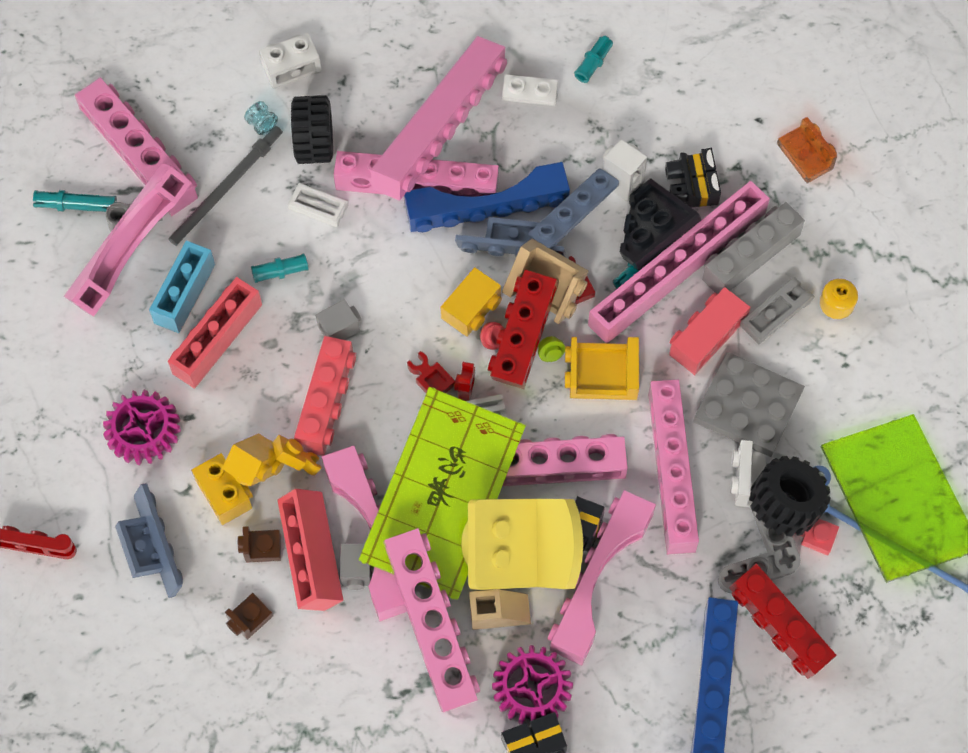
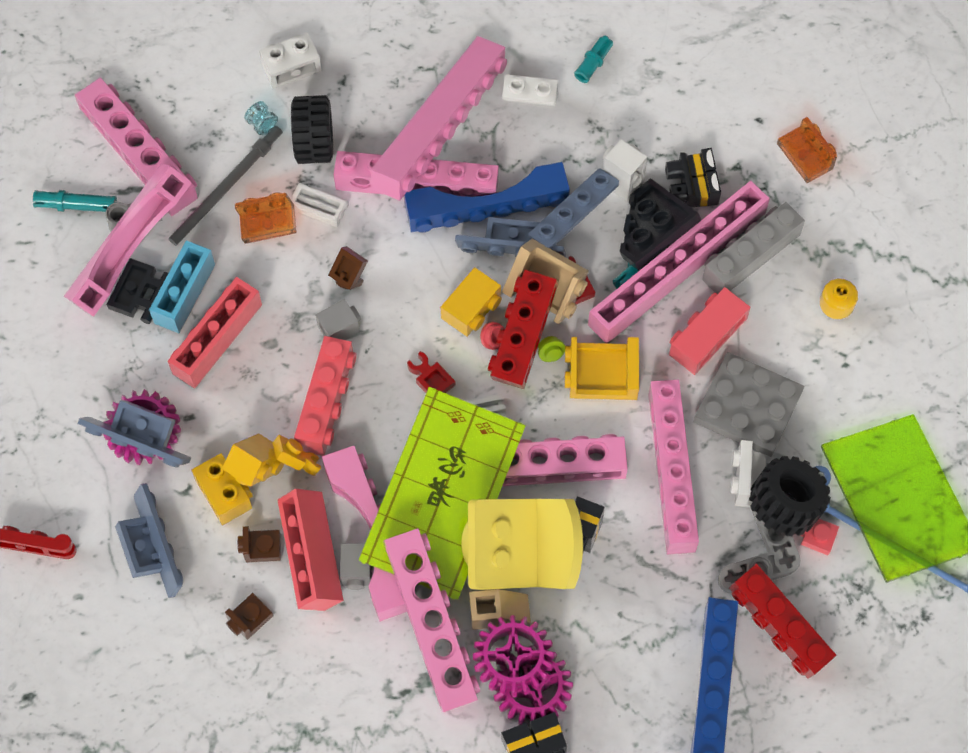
teal pin [251,253,309,283] -> none
red plate [454,362,475,402] -> none
bright pink arch [548,490,656,665] -> none
light grey plate [740,277,815,344] -> none
none -> sand blue bracket [78,400,191,467]
none -> black plate [106,258,168,324]
none -> clear orange bracket [235,192,297,244]
none -> reddish brown bracket [328,246,368,290]
none -> dark pink gear [473,615,555,698]

